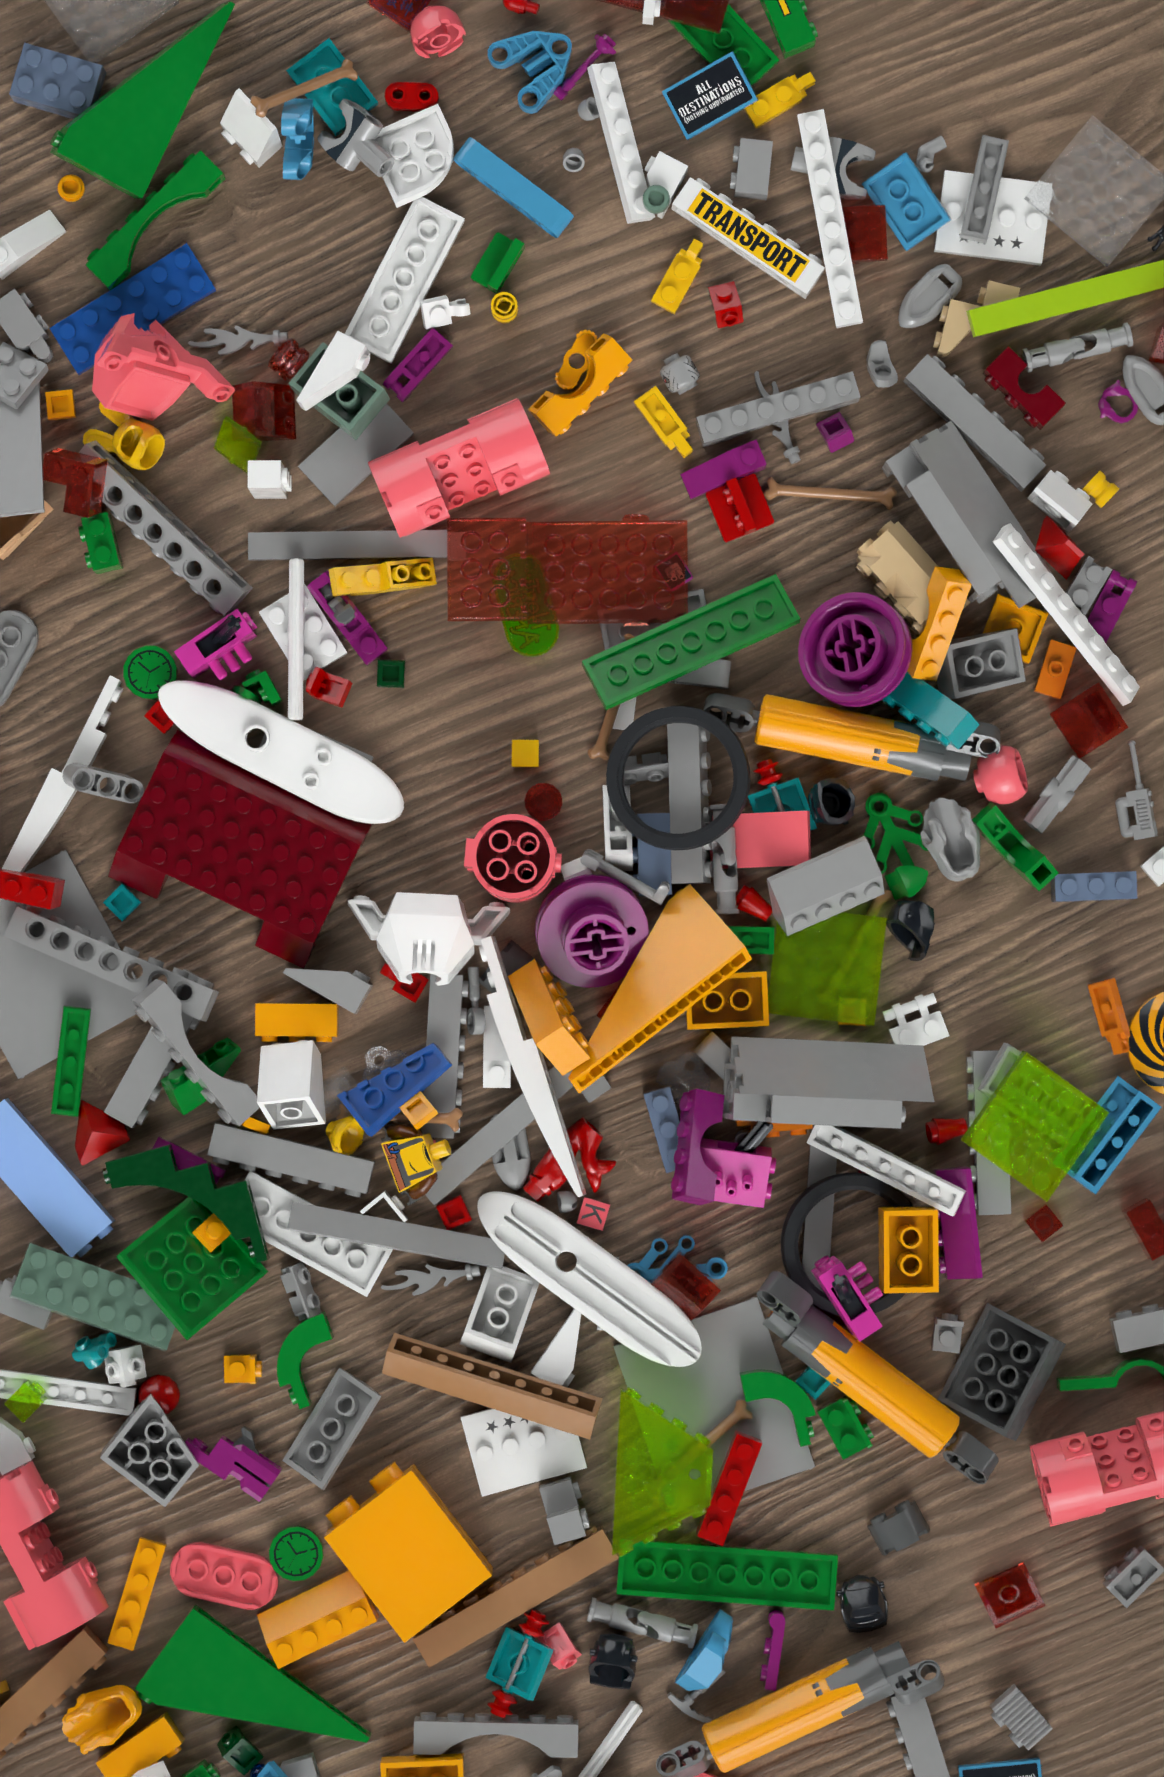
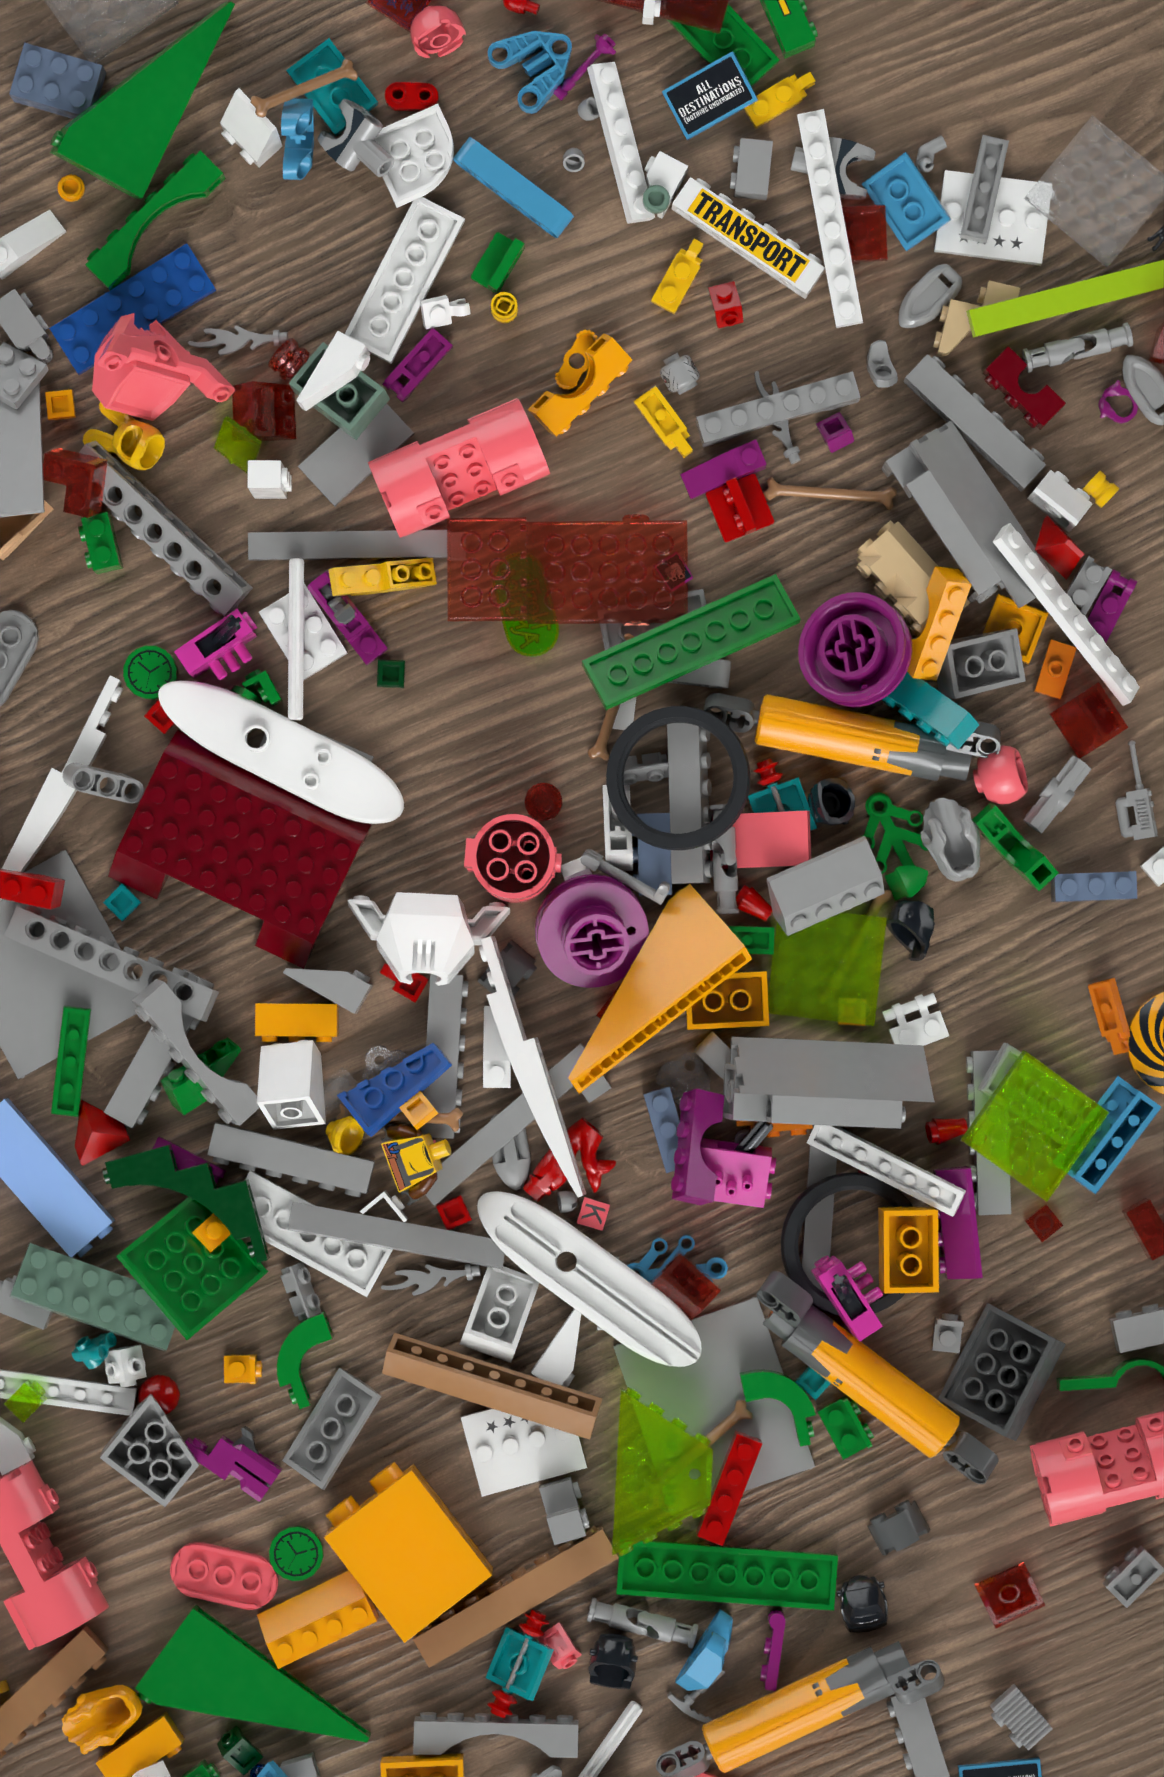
light orange plate [107,1537,167,1651] -> none
light orange tile [241,1116,271,1135] -> none
red bracket [306,667,353,708] -> none
light grey piece [467,967,485,1035] -> none
light orange brick [507,959,590,1076] -> none
yellow tile [512,740,539,767] -> none

